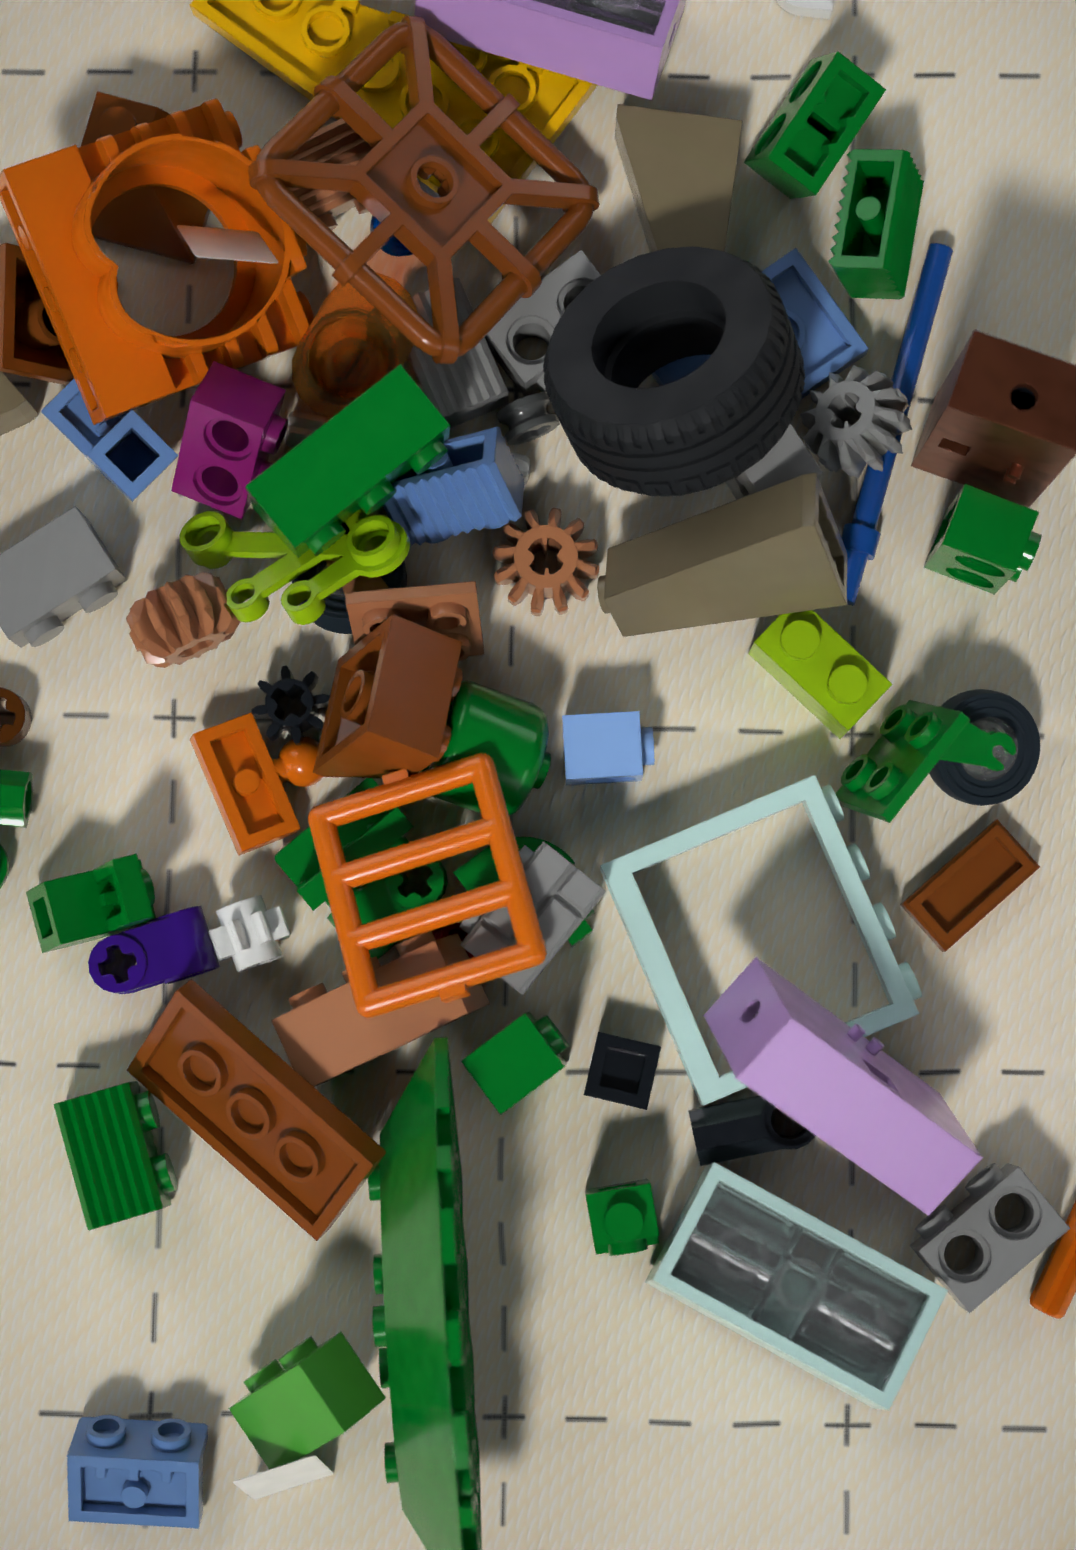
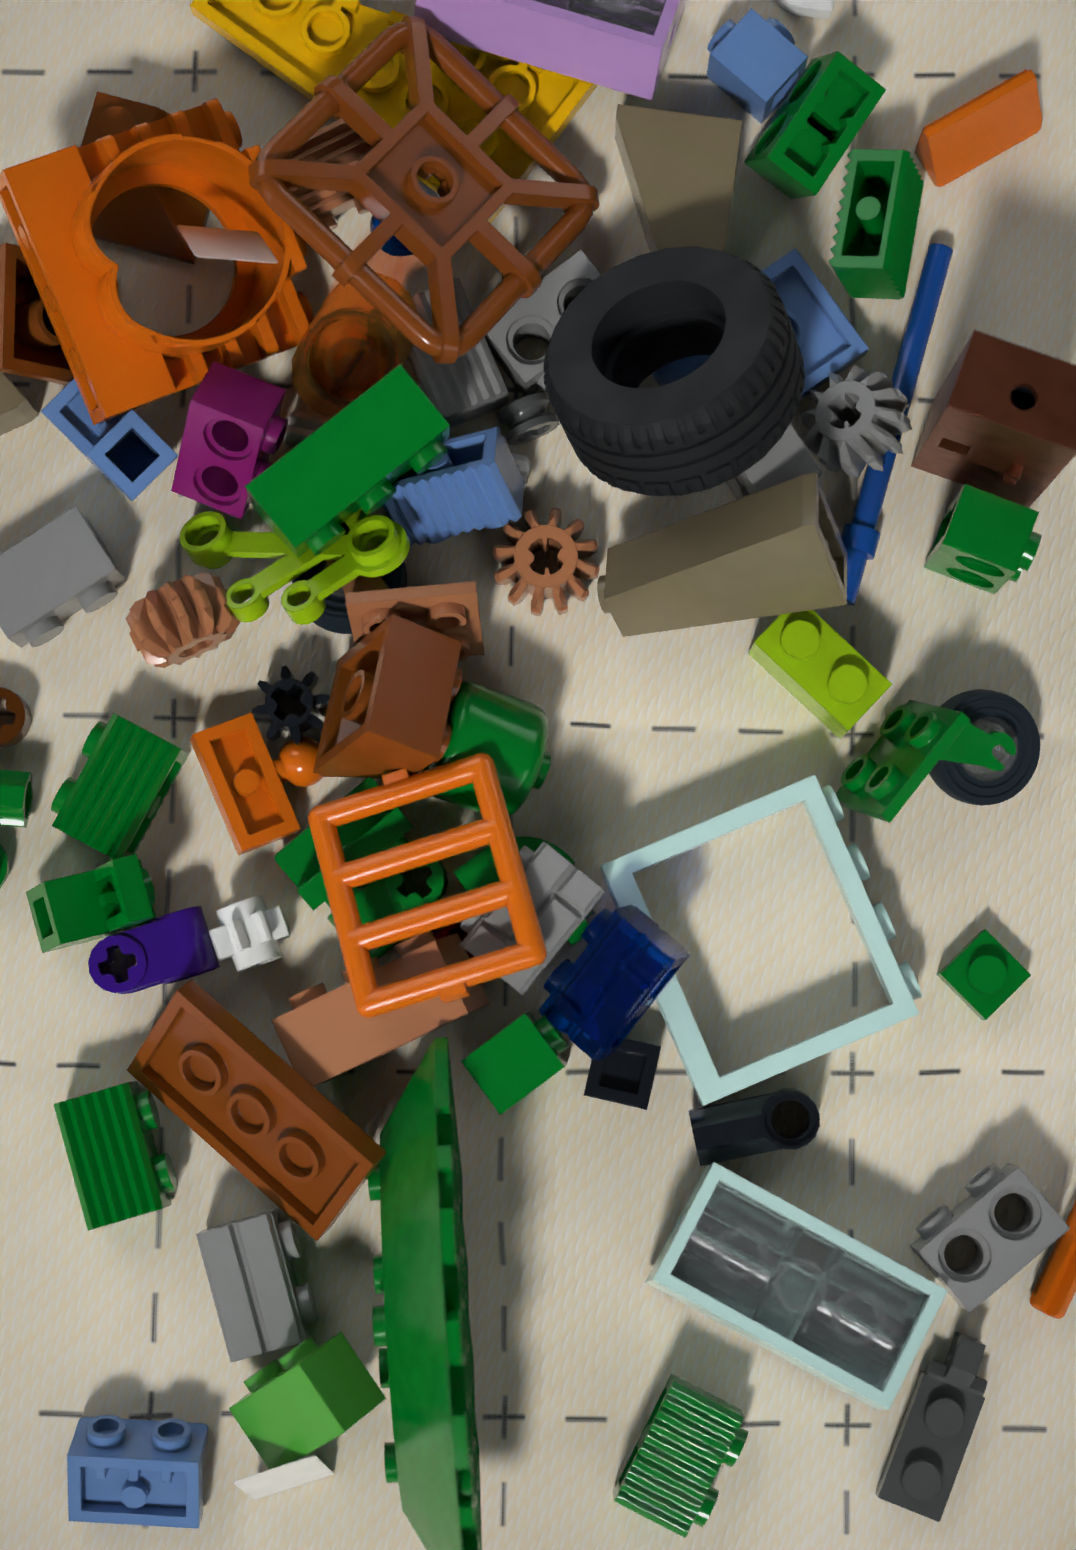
light blue brick [562,711,655,785] -> none
green brick [585,1179,660,1256] -> none
lavender brick [703,957,982,1216] -> none
dark orange tile [900,819,1040,952] -> none
none -> green brick [51,713,189,859]
none -> light grey brick [196,1209,319,1362]
none -> clear blue brick [539,904,690,1061]
none -> green brick [613,1374,748,1538]
none -> medium blue brick [706,8,808,124]
none -> dark grey hinge [875,1332,988,1522]
none -> orange slope [914,69,1042,187]
none -> green plate [937,929,1031,1020]

